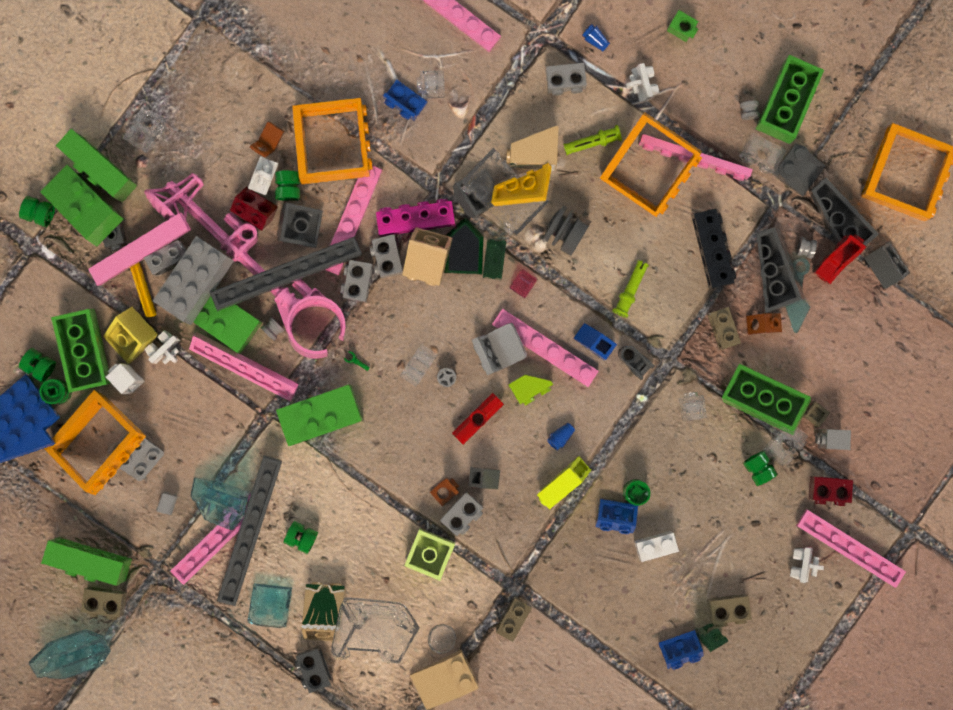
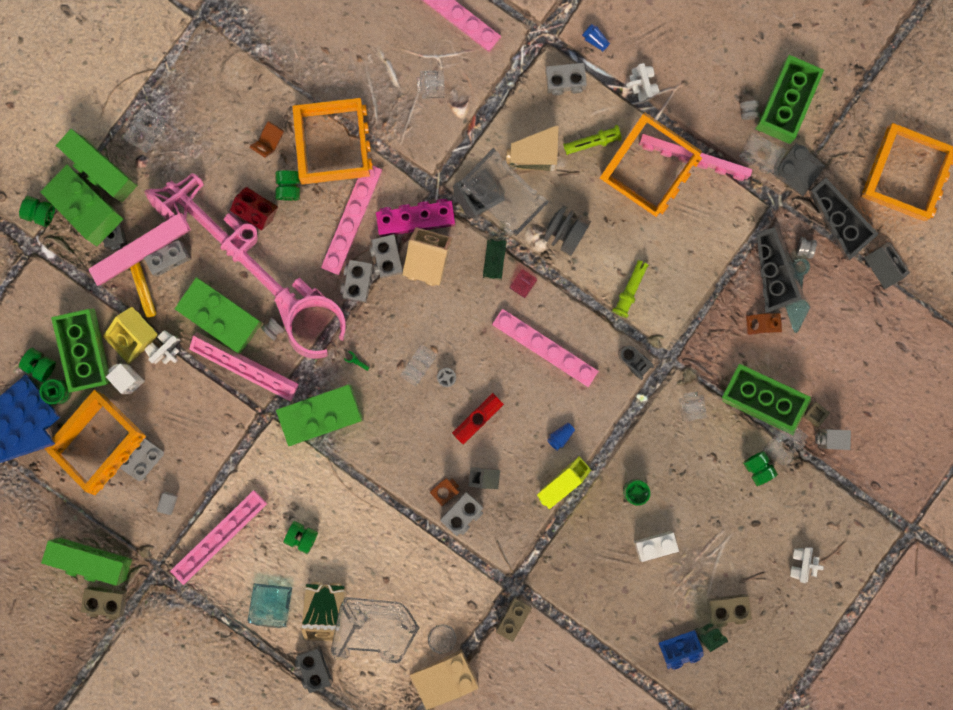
clear light blue wedge [29,629,111,679] -> none
light grey brick [153,236,234,325] -> none
clear light blue wedge [190,477,250,530] -> none
dark grey tile [210,236,362,312] -> none
dark grey tile [217,455,282,606] -> none
white hips [248,156,278,196] -> none
dark grey slope [277,203,323,248] -> none
blue bracket [383,79,427,121] -> none
yellowish green brick [404,528,455,581] -> none
black tile [444,217,484,275] -> none
light grey bracket [472,323,527,375] -> none
yellow wing [491,163,552,206] -> none
lime slope [508,375,553,406] -> none
blue slope [573,323,617,361] -> none
blue bracket [595,499,638,534] -> none
bright green brick [667,10,699,42] -> none
black brick [691,209,736,290] -> none
dark tan brick [707,307,741,350] -> none
bright pink plate [796,509,906,588] -> none
dark red brick [809,476,853,506] -> none
red arch [813,234,866,284] -> none

